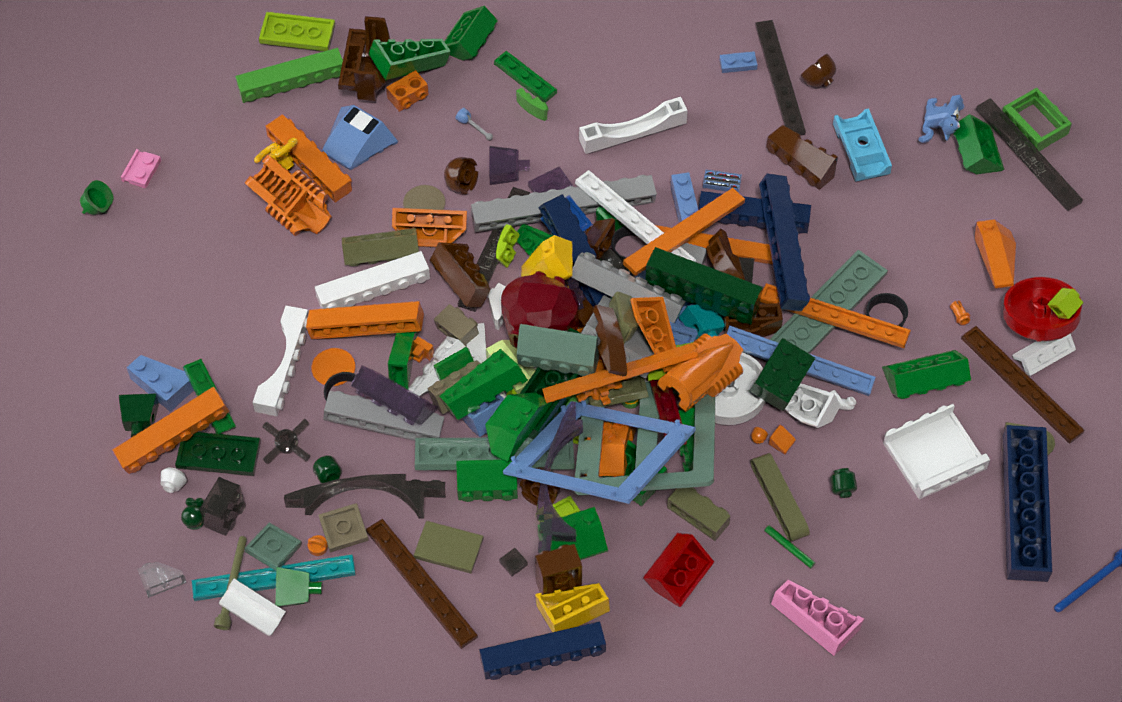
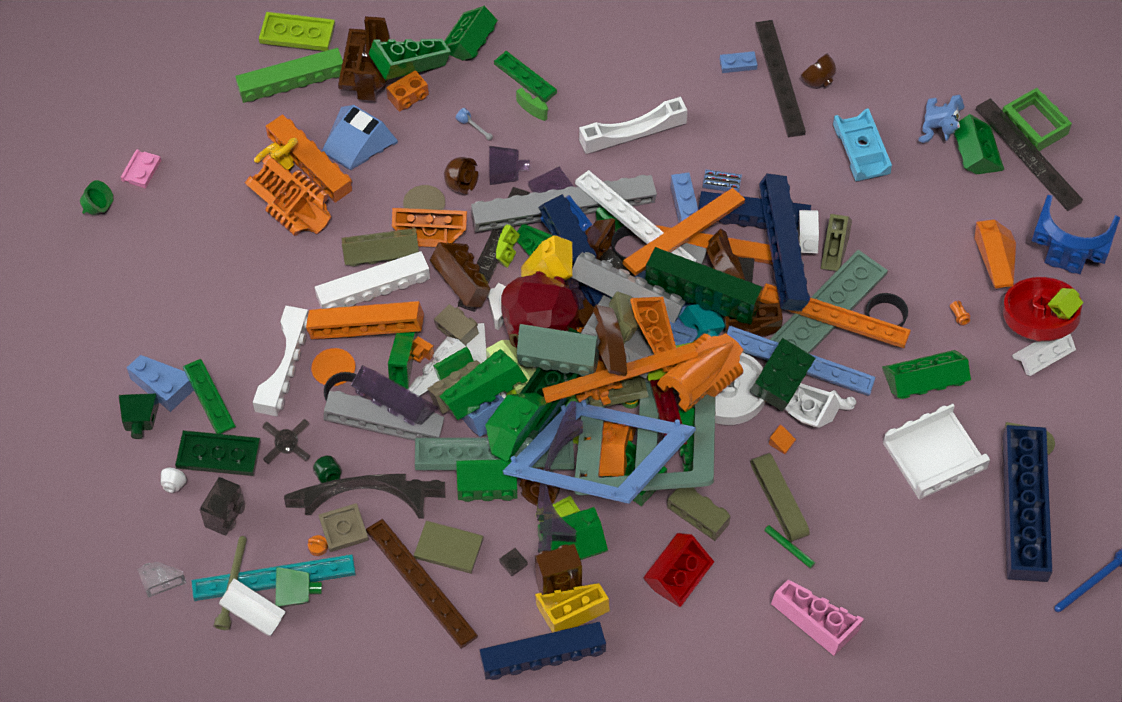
orange brick [112,387,230,474] -> none
dark green piece [181,498,206,530] -> none
sand green tile [245,523,302,570] -> none
orange hinge [751,427,768,444] -> none
reddish brown wedge [766,125,838,190] -> none
dark green head [830,468,857,498] -> none
reddish brown tile [961,326,1085,444] -> none
none -> white slope [798,210,819,253]
none -> olive slope [821,214,852,271]
none -> blue piece [1032,195,1120,274]

